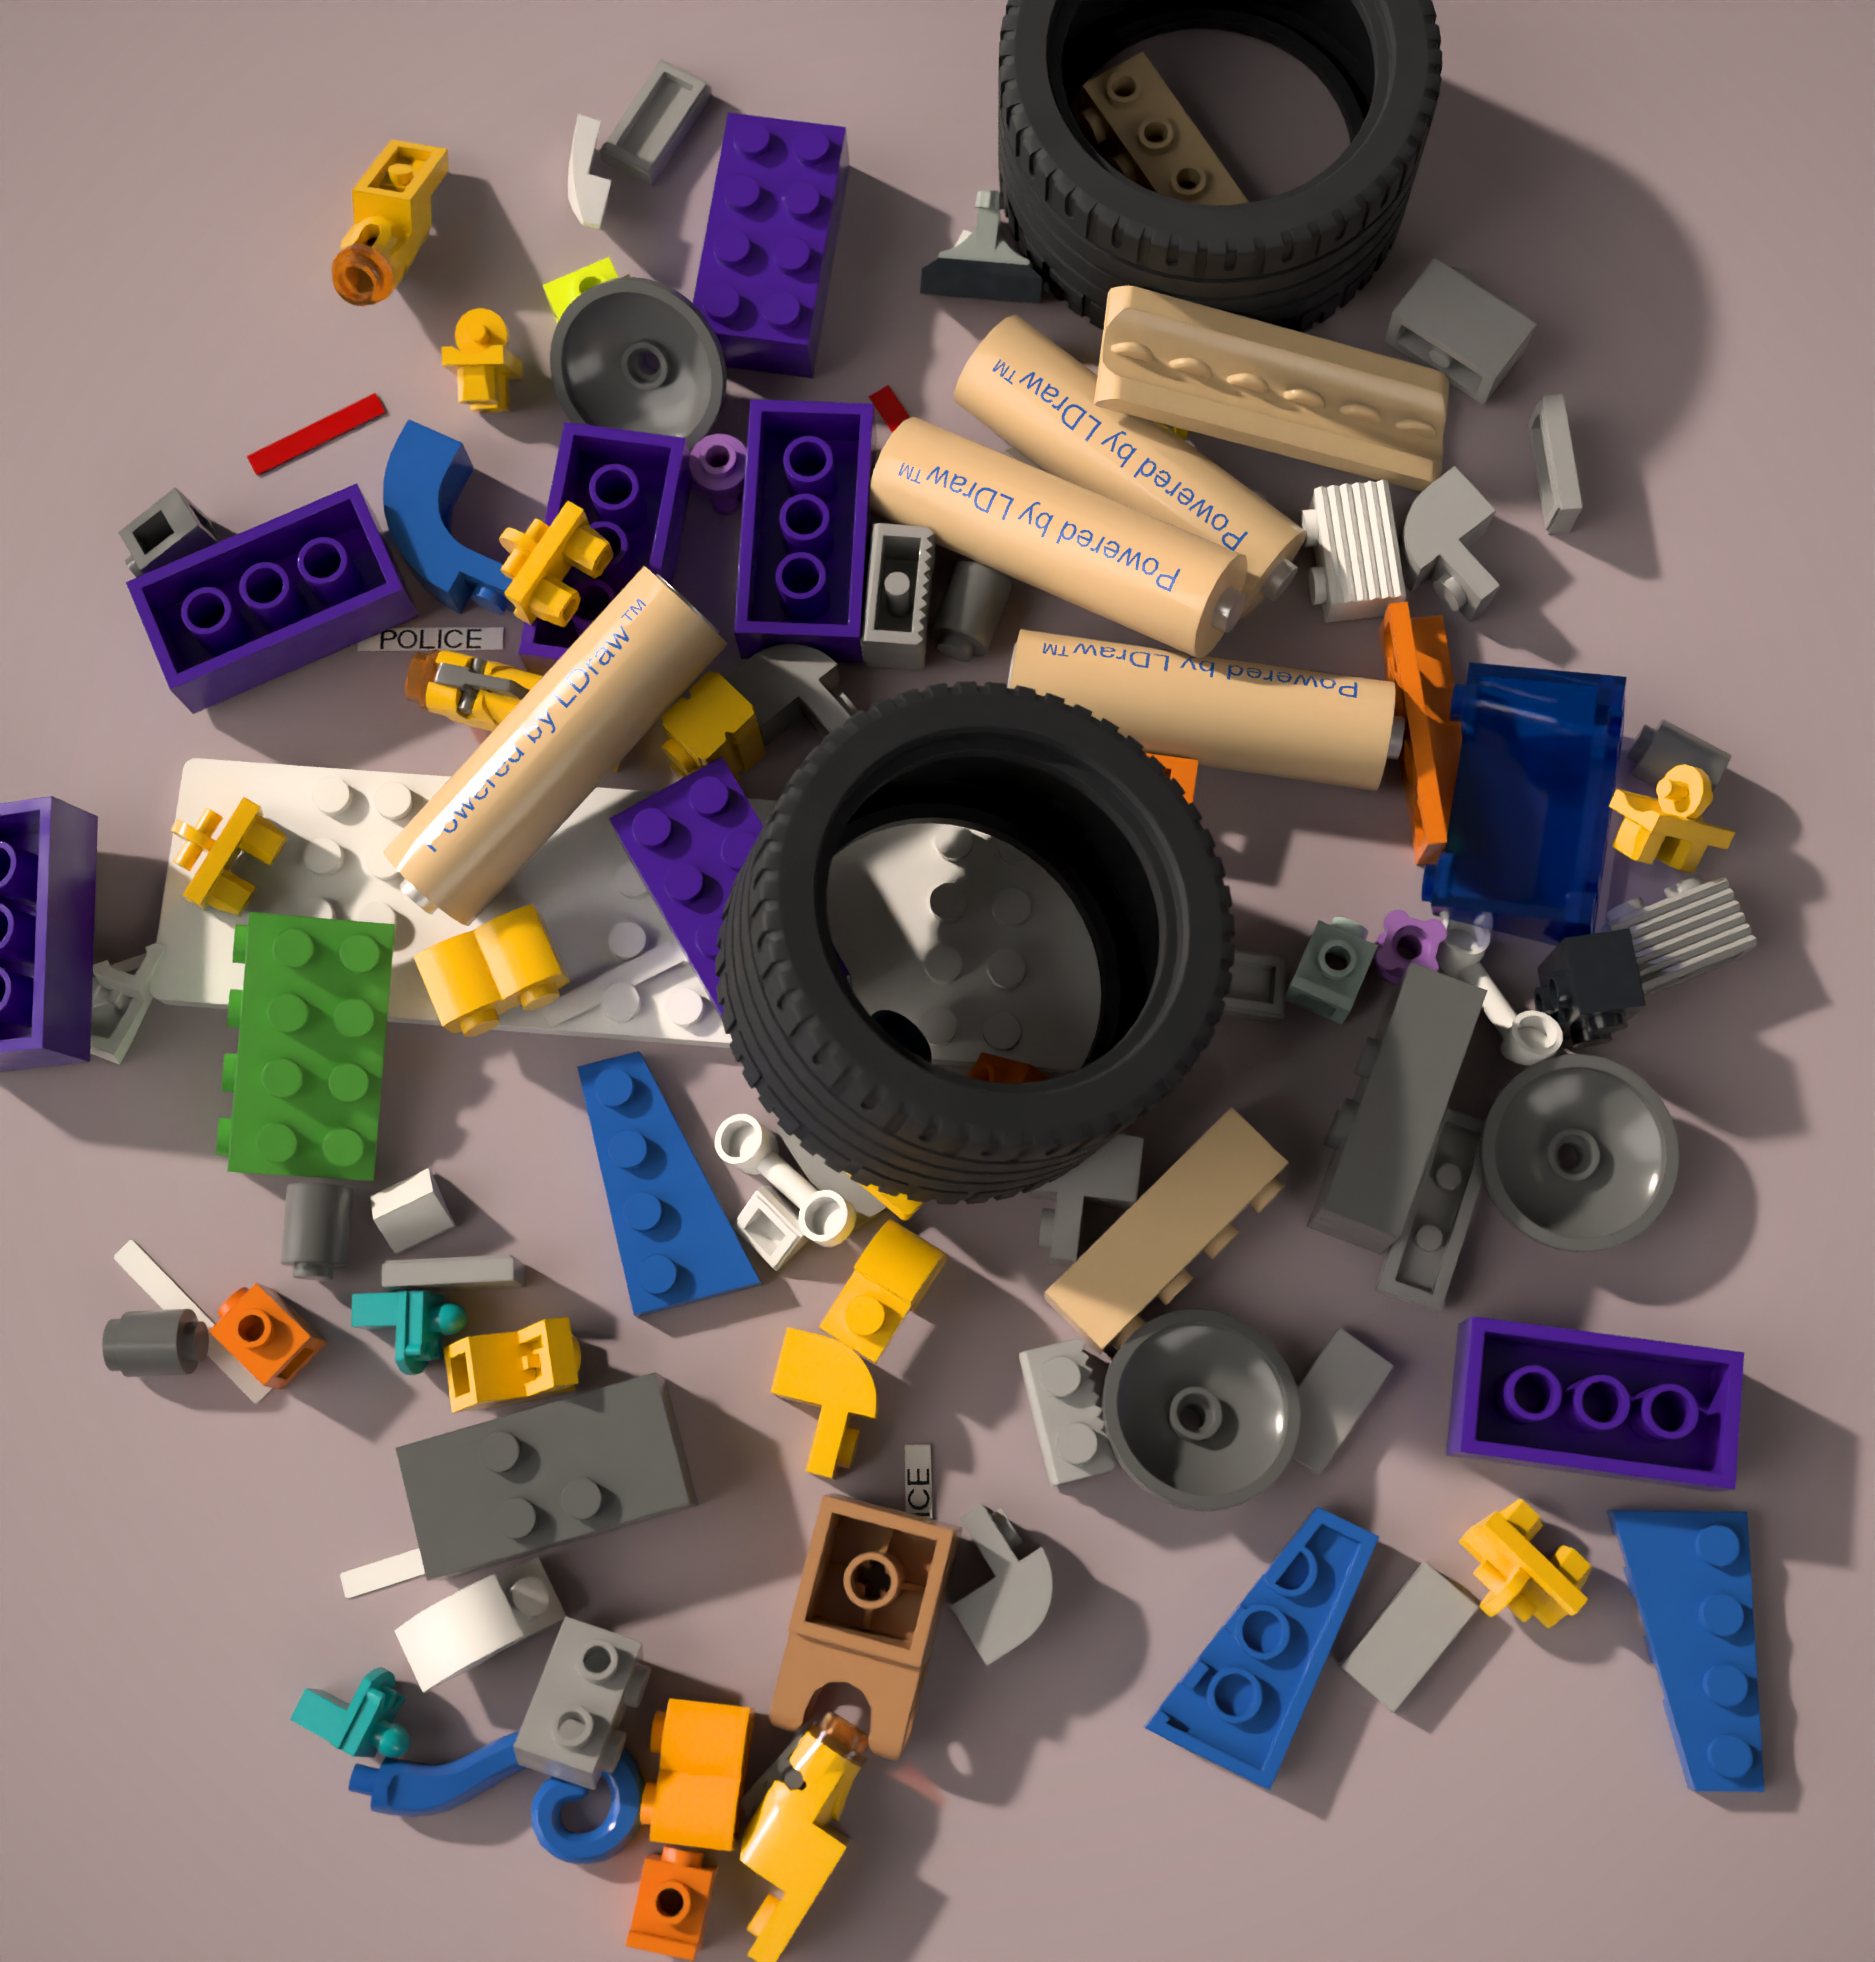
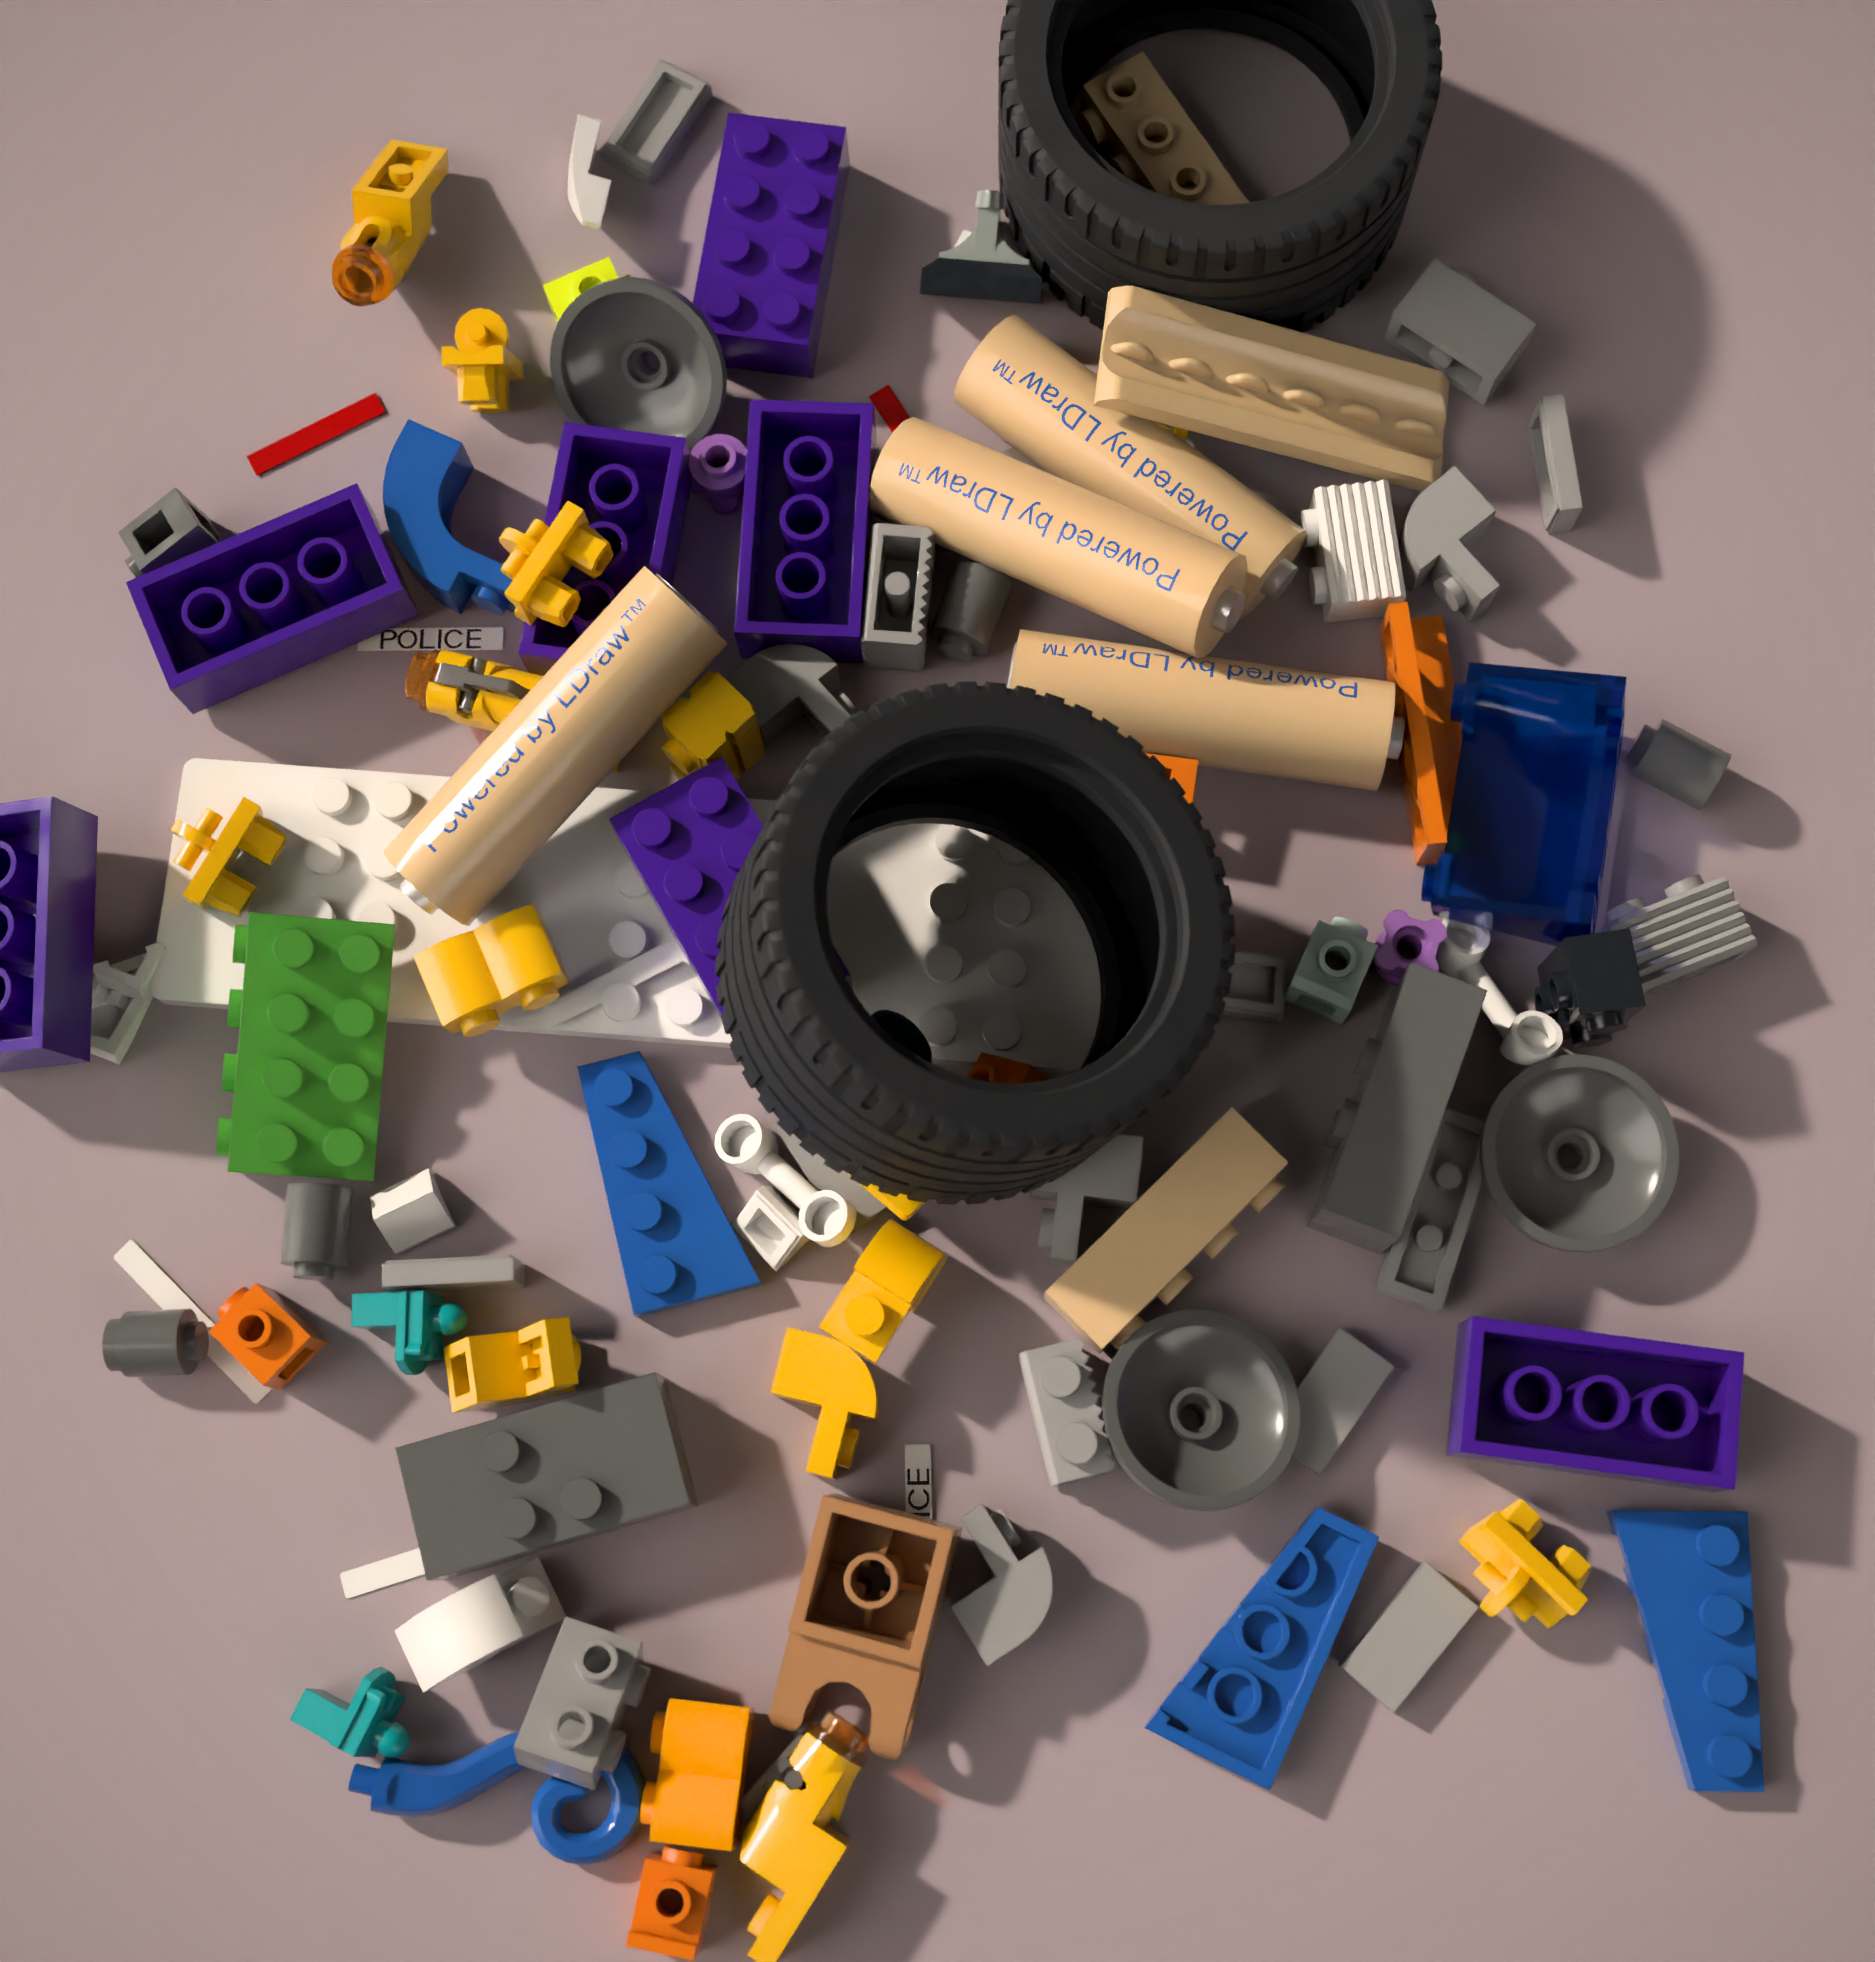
yellow hips [1609,764,1736,874] -> none

